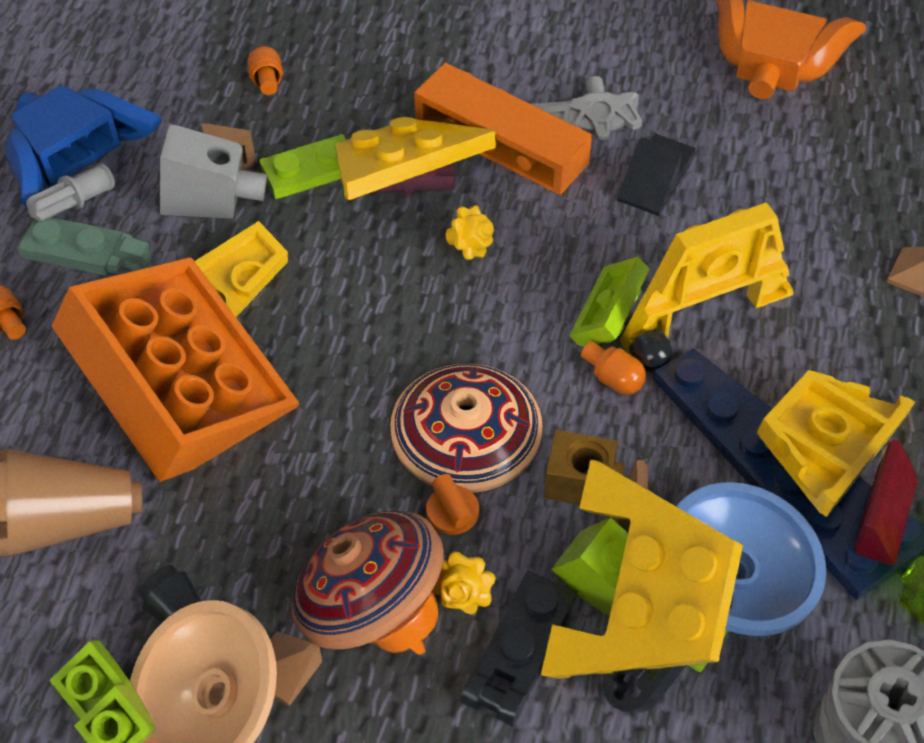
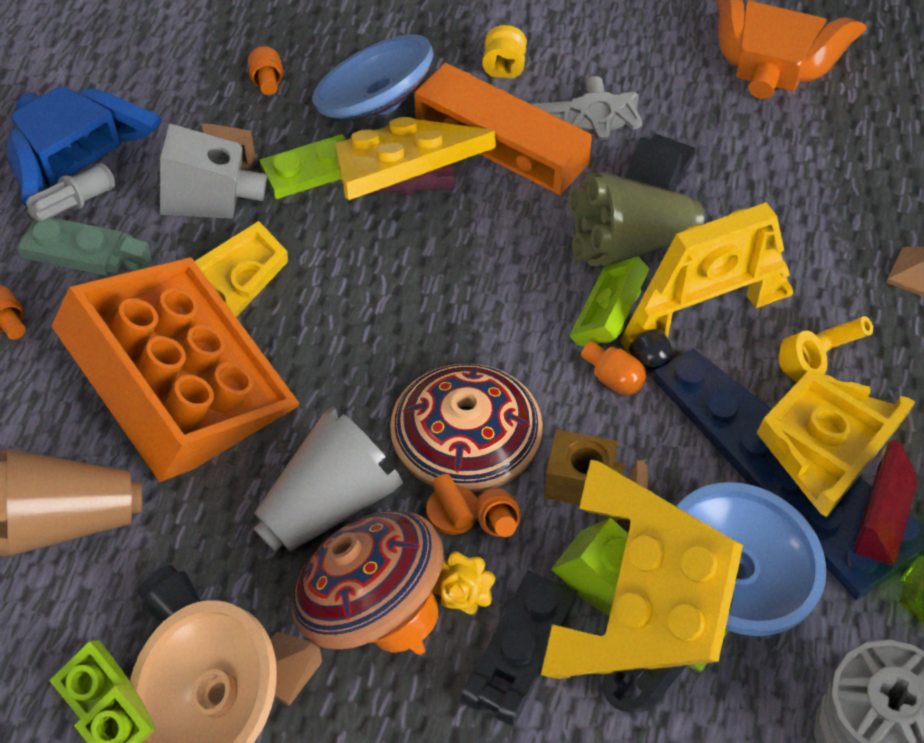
yellow plant [446,206,494,260] -> none
none -> light grey cone [253,406,403,552]
none -> medium blue dish [312,34,434,119]
none -> orange cylinder [475,488,521,537]
none -> yellow wheel [482,25,527,78]
none -> olive cone [568,172,704,266]
none -> yellow plate [779,316,873,382]

